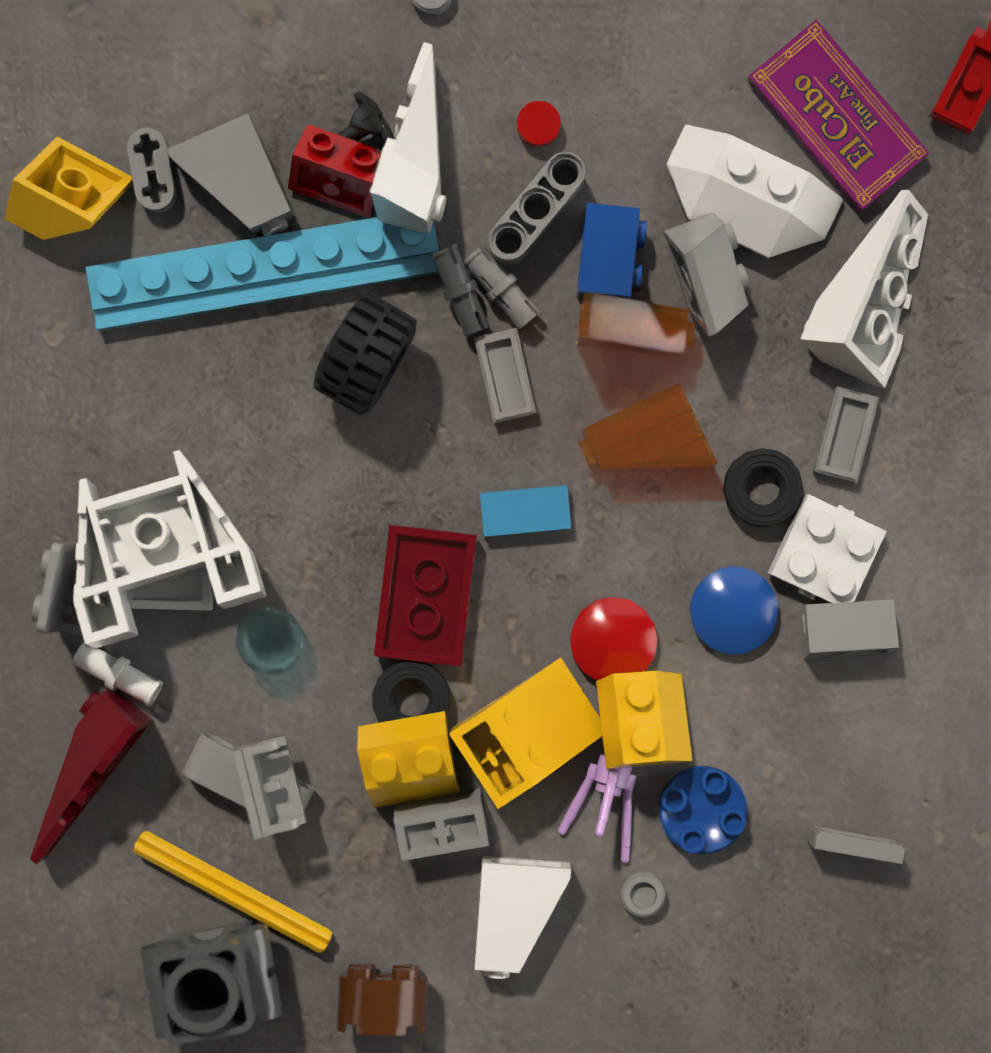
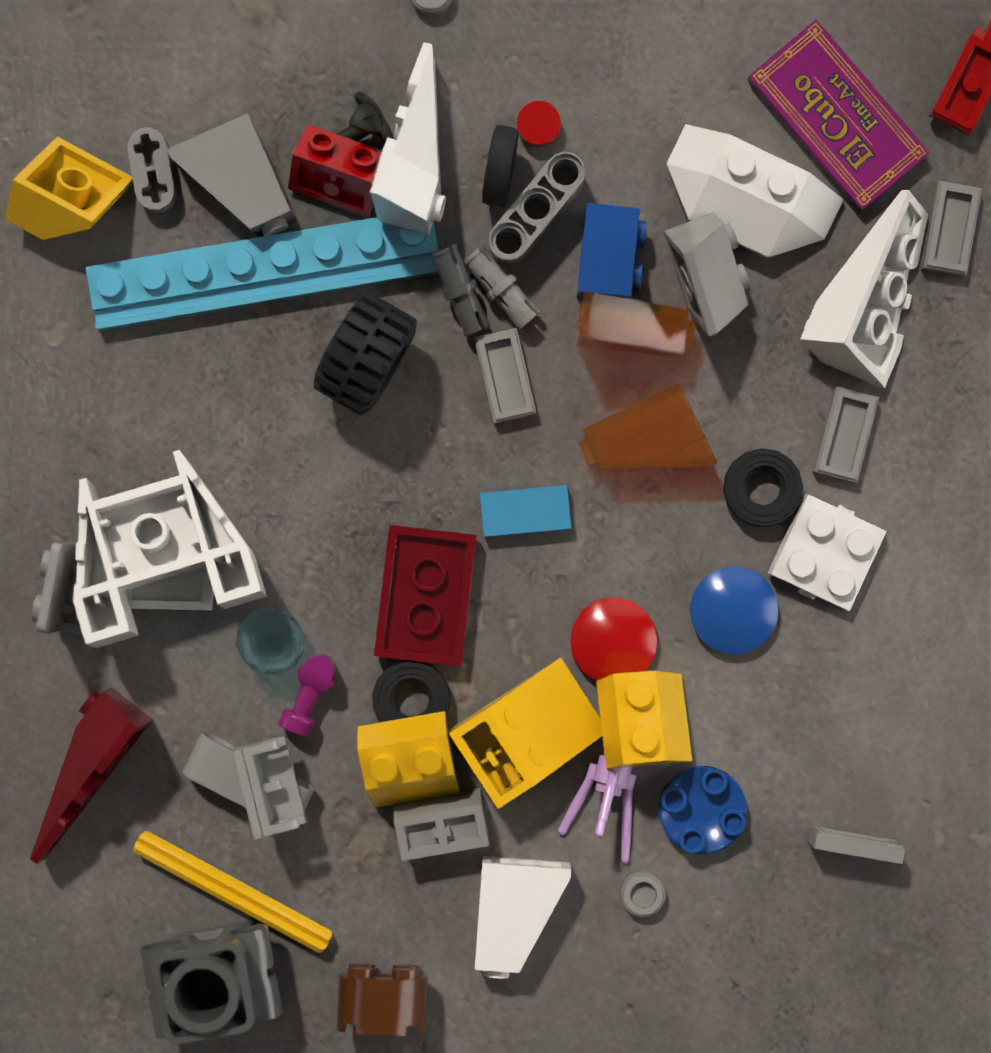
white pin [72,642,163,707] -> none
light grey hinge [801,600,899,659] -> none
none -> magenta leg [277,654,337,737]
none -> black tyre [482,125,519,207]
none -> light grey tile [921,181,982,277]

